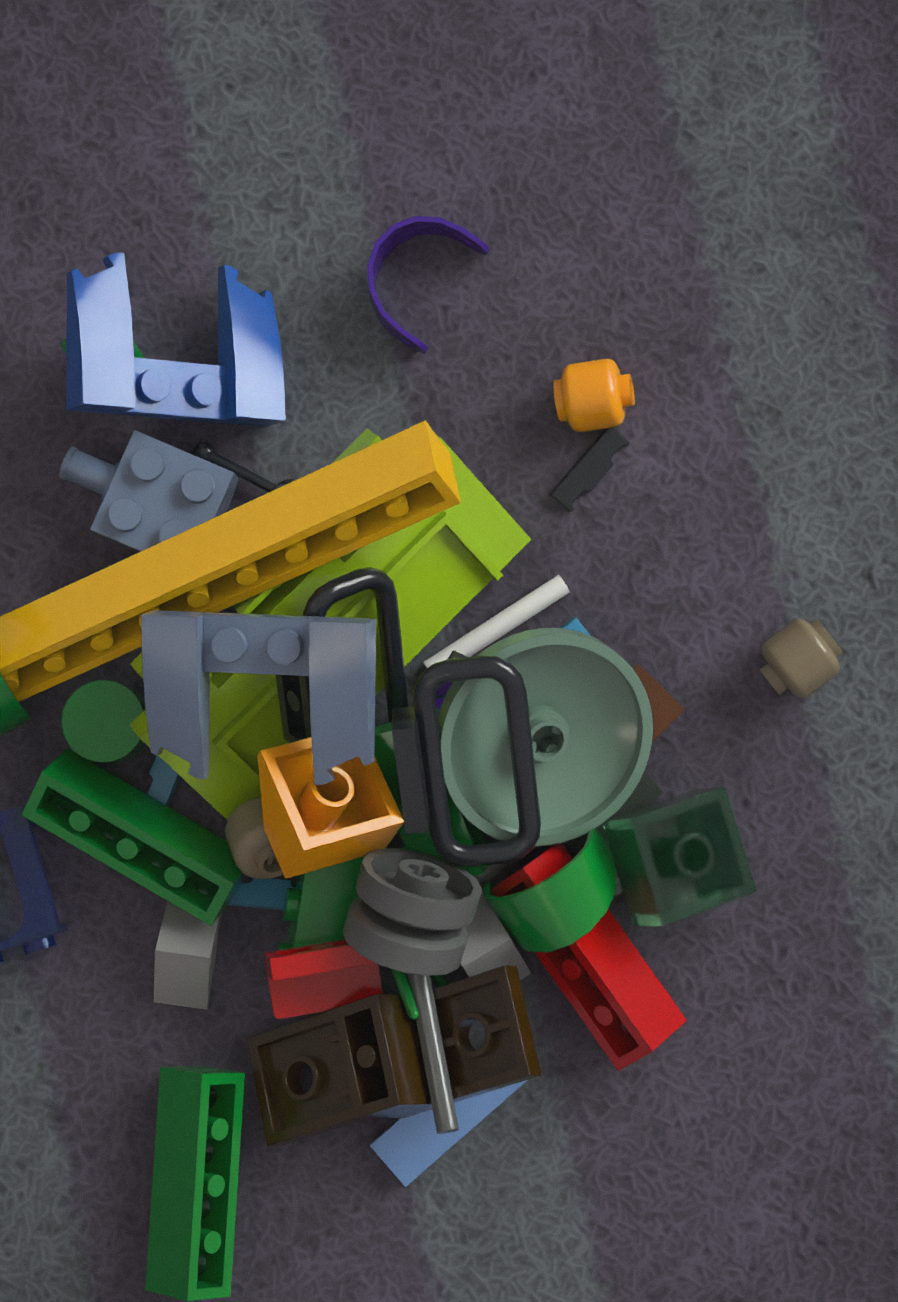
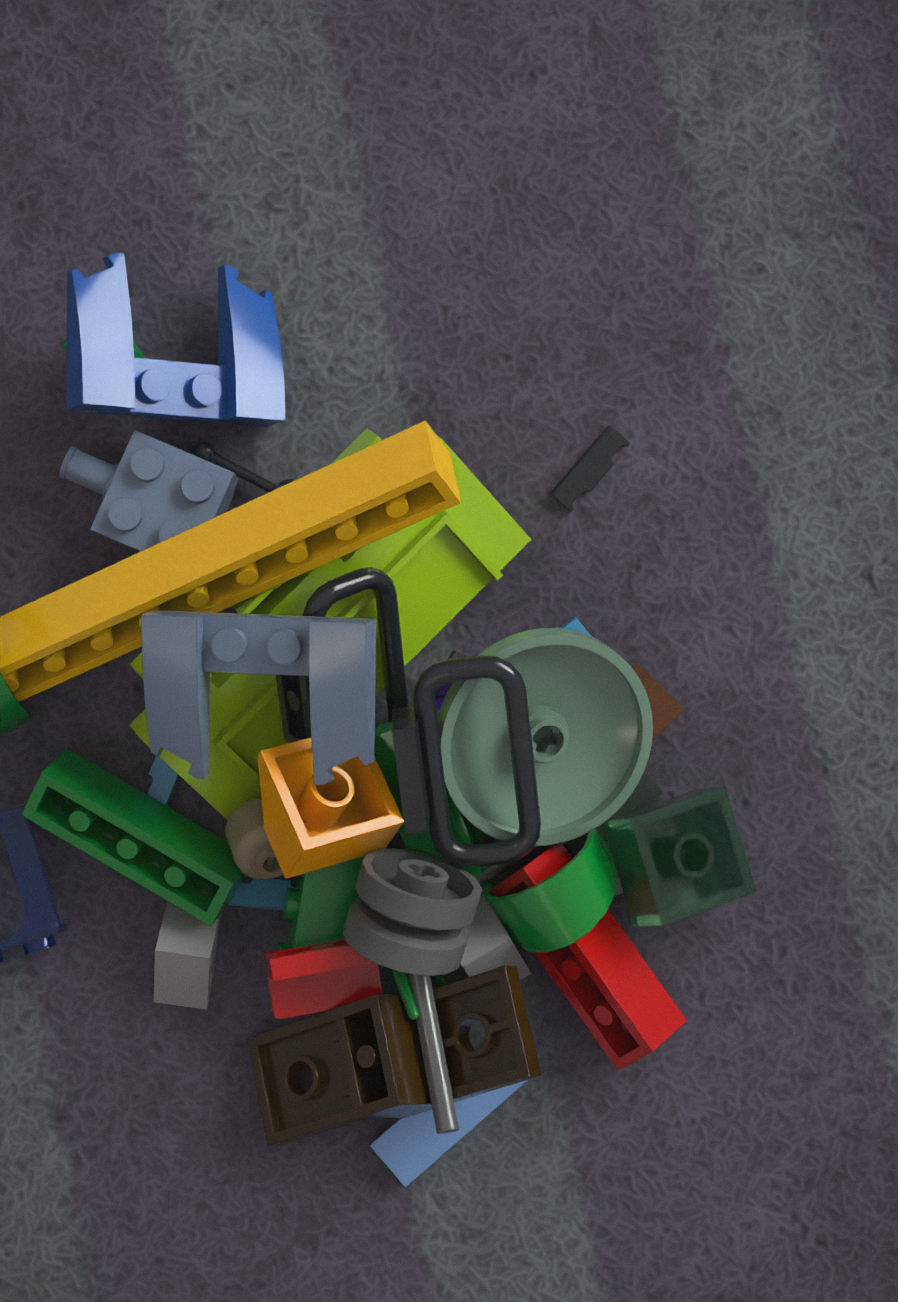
green piece [62,680,146,764] -> none
green brick [145,1066,245,1301] -> none
dark purple piece [367,216,490,354] -> none
white bar [423,575,570,668] -> none
light orange head [554,359,635,432] -> none
dark tan head [760,618,843,699] -> none

